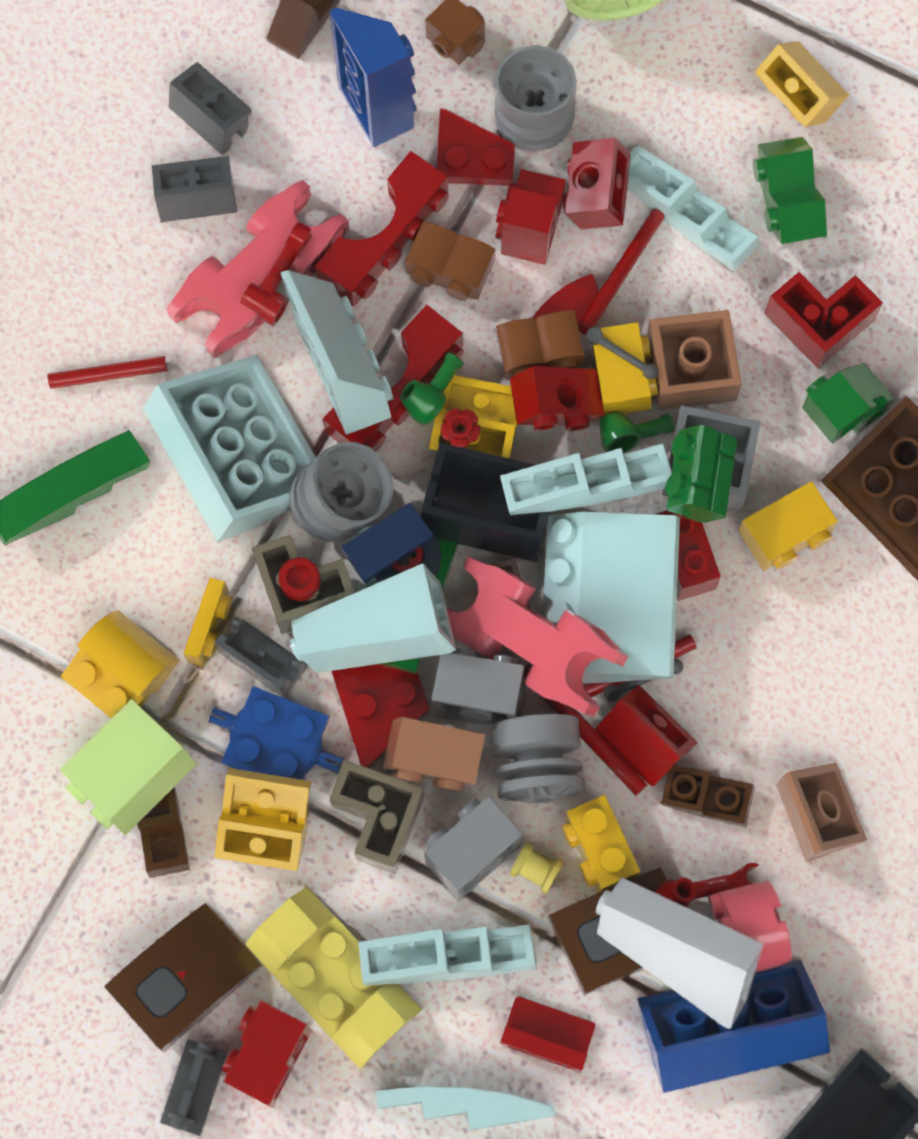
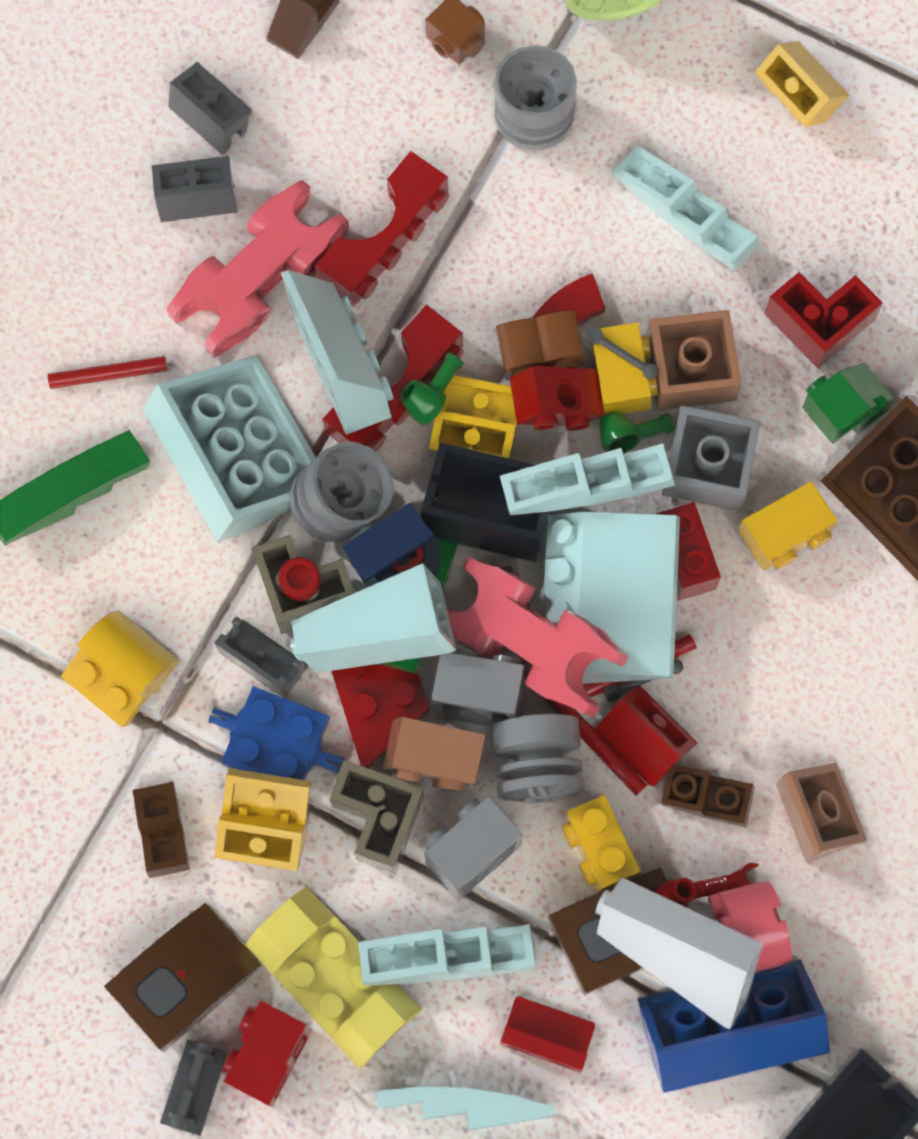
yellowish green brick [59,699,197,835] -> none
yellow plate [183,577,232,667] -> none
red brick [240,221,312,326] -> none
blue slope [330,8,417,148] -> none
dark orange brick [405,222,496,301] -> none
red wing [436,109,515,186] -> none
red plate [441,408,481,448] -> none
red brick [495,169,566,265] -> none
light yellow bush [510,841,564,895] -> none
red brick [563,137,631,230] -> none
red bar [577,209,665,335] -> none
green brick [665,425,737,523] -> none
green brick [753,137,827,244] -> none

